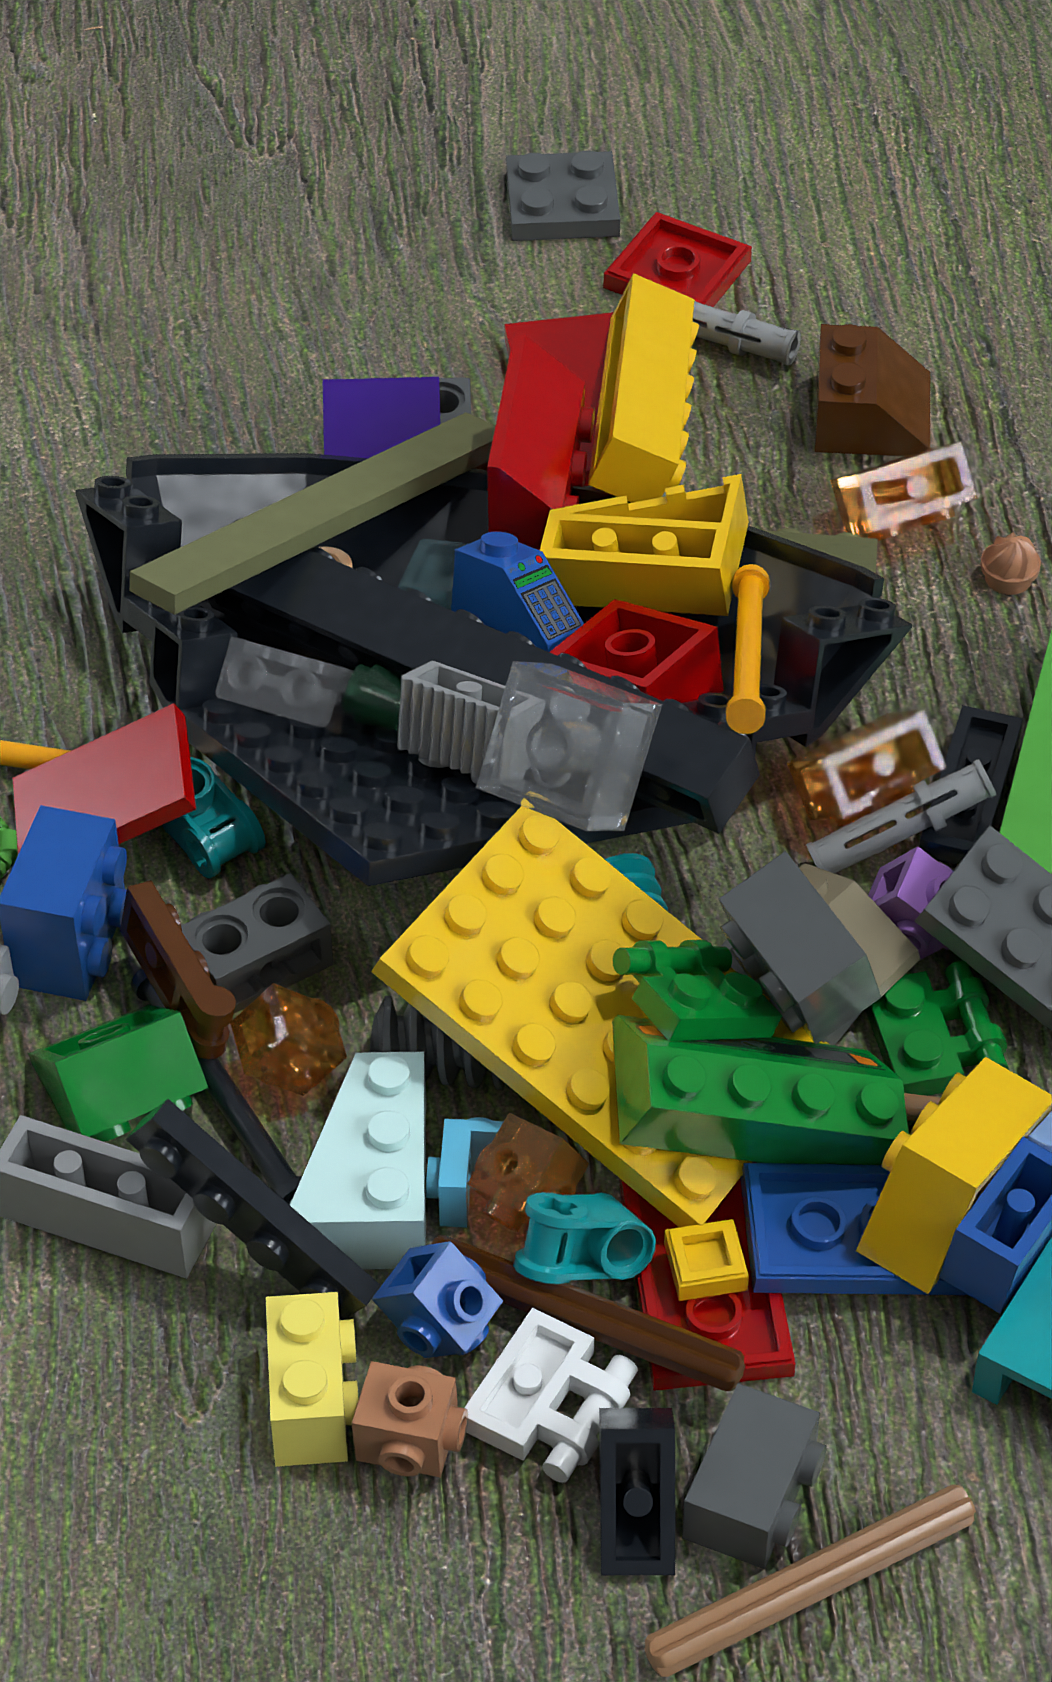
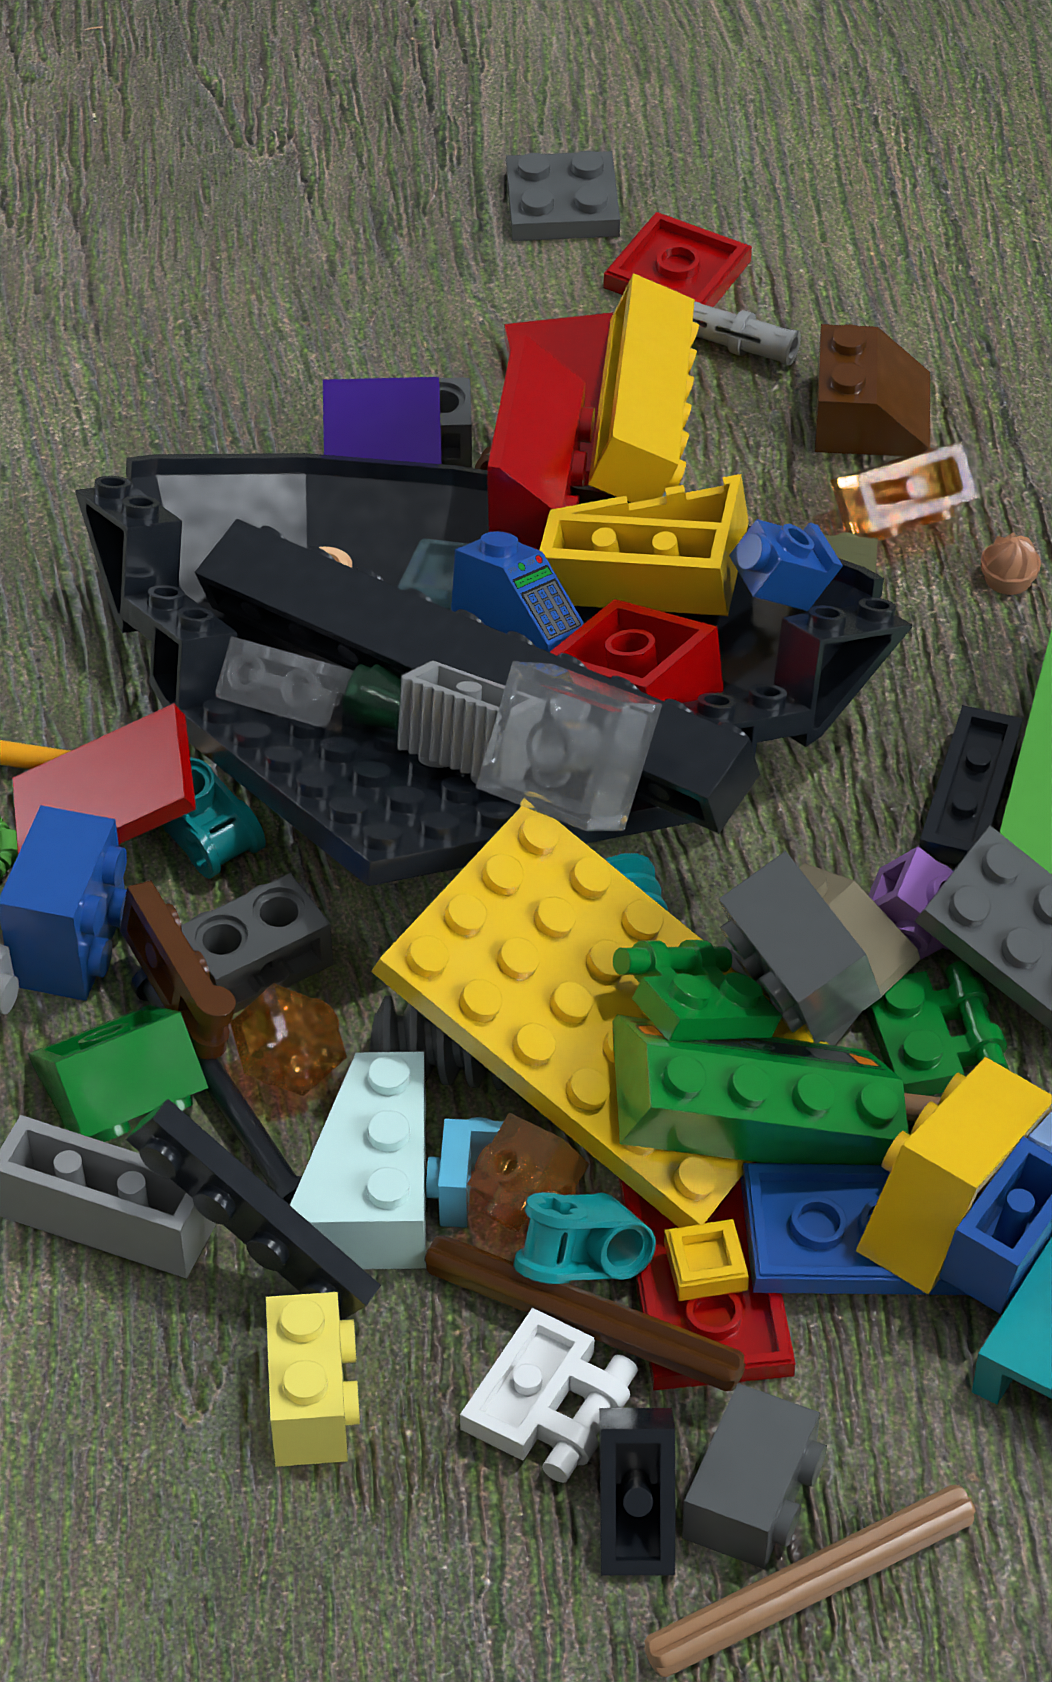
olive tile [130,412,496,615] -> none
nougat brick [352,1361,468,1478] -> none
blue brick [372,1241,503,1358] -> none
light orange bar [726,564,770,734] -> none
clear orange brick [787,710,947,826] -> none
light grey pin [806,759,997,873] -> none
none -> blue brick [729,519,843,611]

